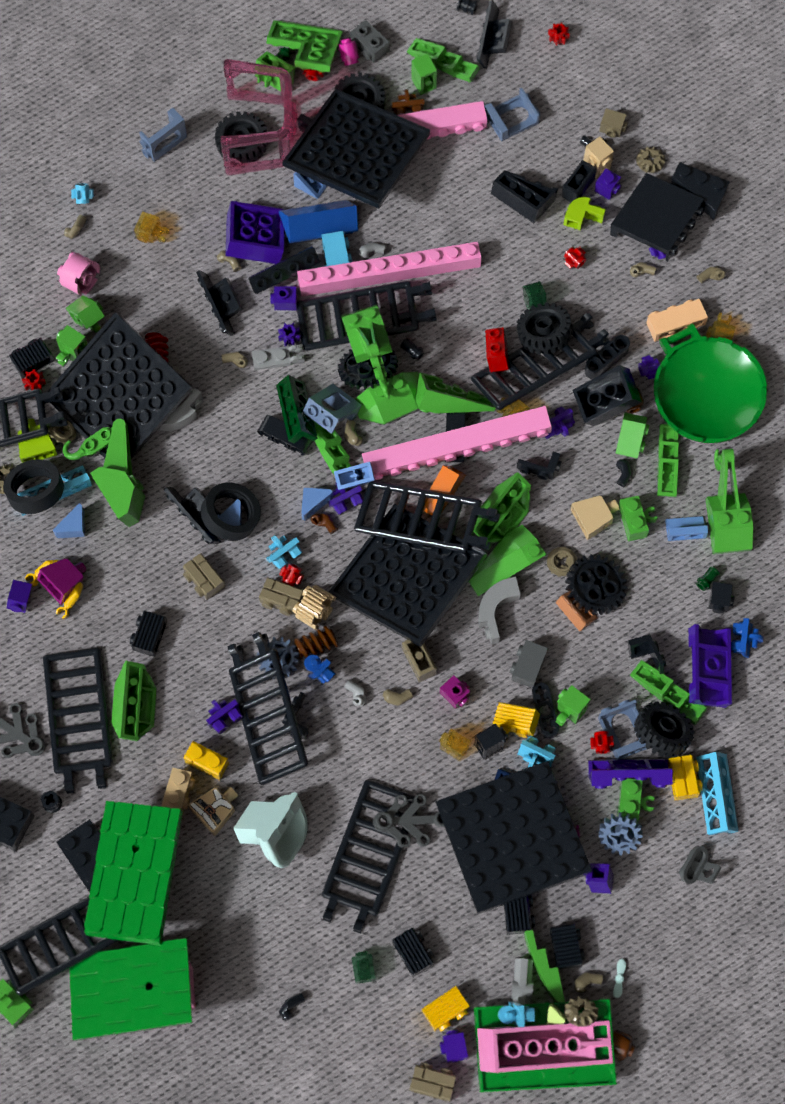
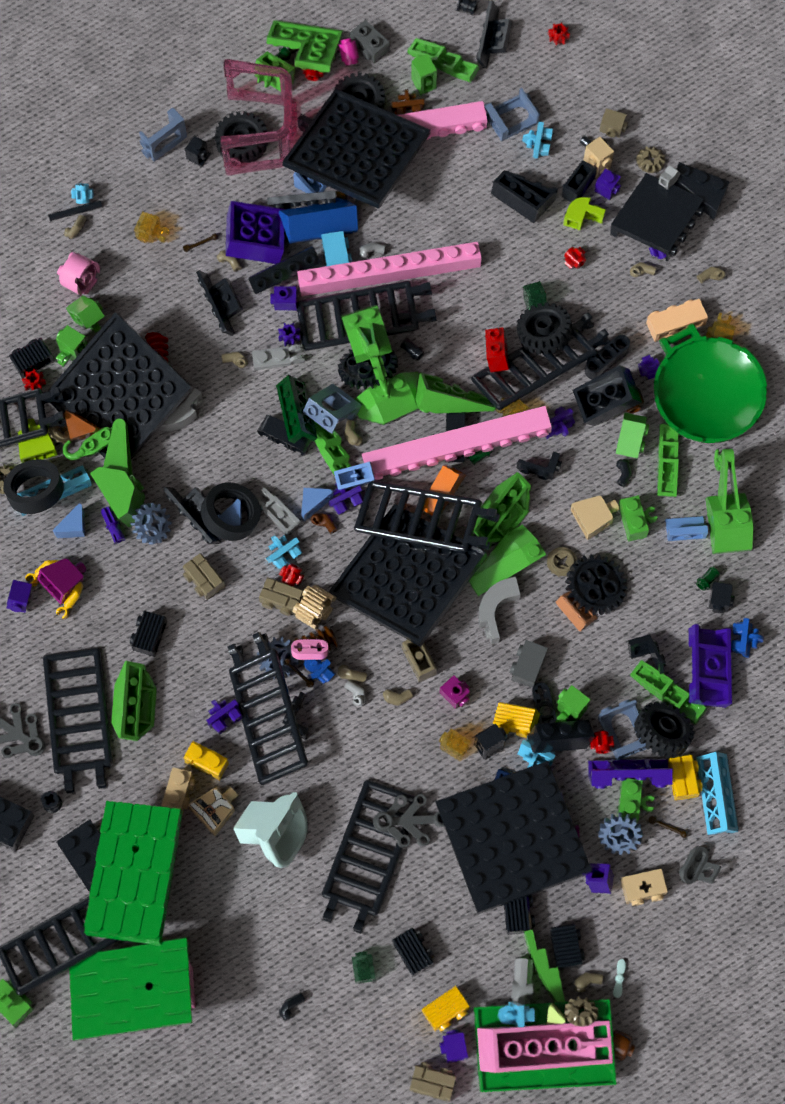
none -> black bar [48,200,102,221]
none -> dark orange slope [64,410,101,441]
none -> dark purple axle [101,506,126,544]
none -> sand blue gear [131,503,172,545]
none -> dark brown hinge [183,233,219,252]
none -> black brick [185,136,211,167]
none -> light grey hinge [255,488,301,536]
none -> black wing [267,191,348,209]
none -> dark brown hinge [283,658,314,687]
none -> bright pink beam [291,639,329,660]
none -> dark tan arm [337,665,367,682]
none -> dark green pin [468,450,492,465]
none -> medium azure hips [522,122,553,159]
none -> black brick [527,720,595,754]
none -> tan brick [621,869,668,906]
none -> dark brown hinge [649,816,688,838]
none -> light grey piece [659,165,681,189]

